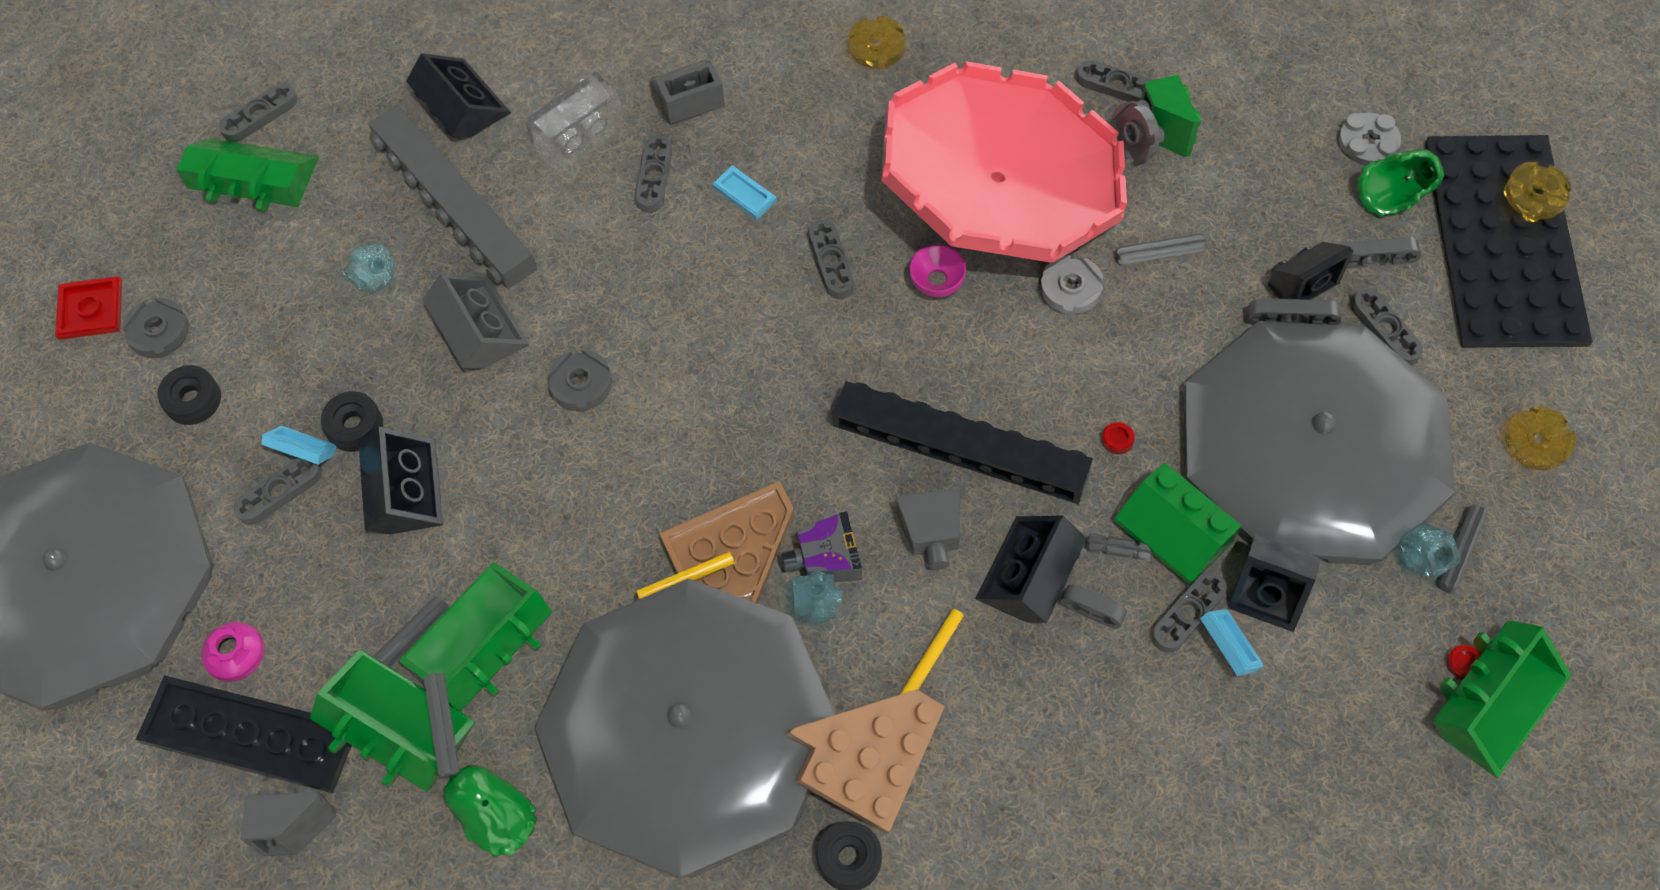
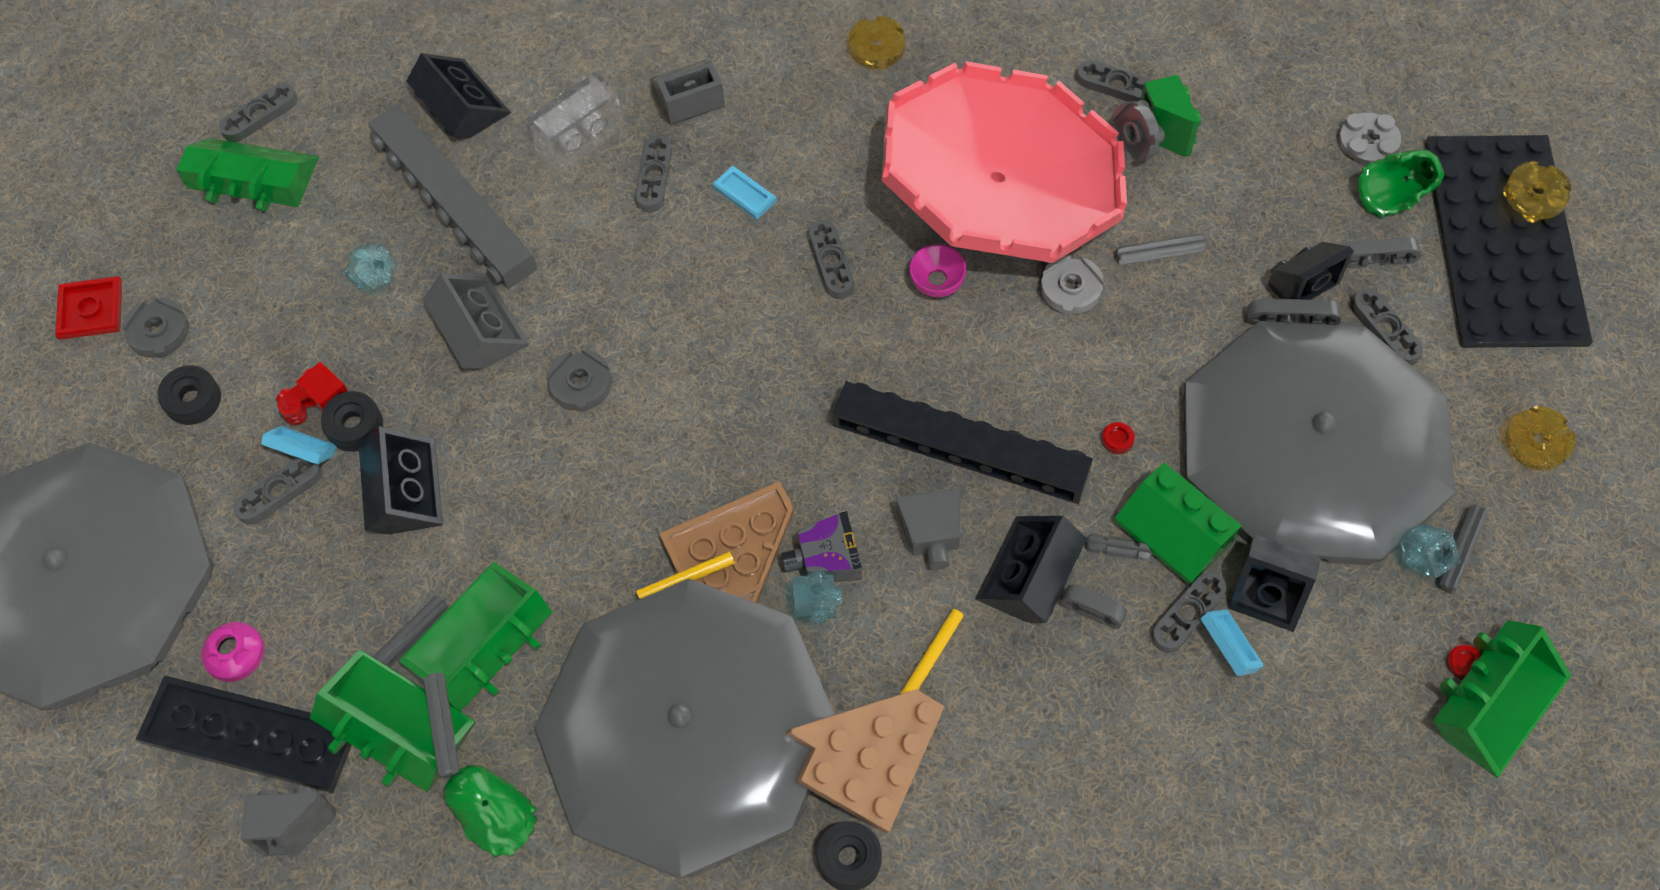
none -> red brick [276,361,348,425]

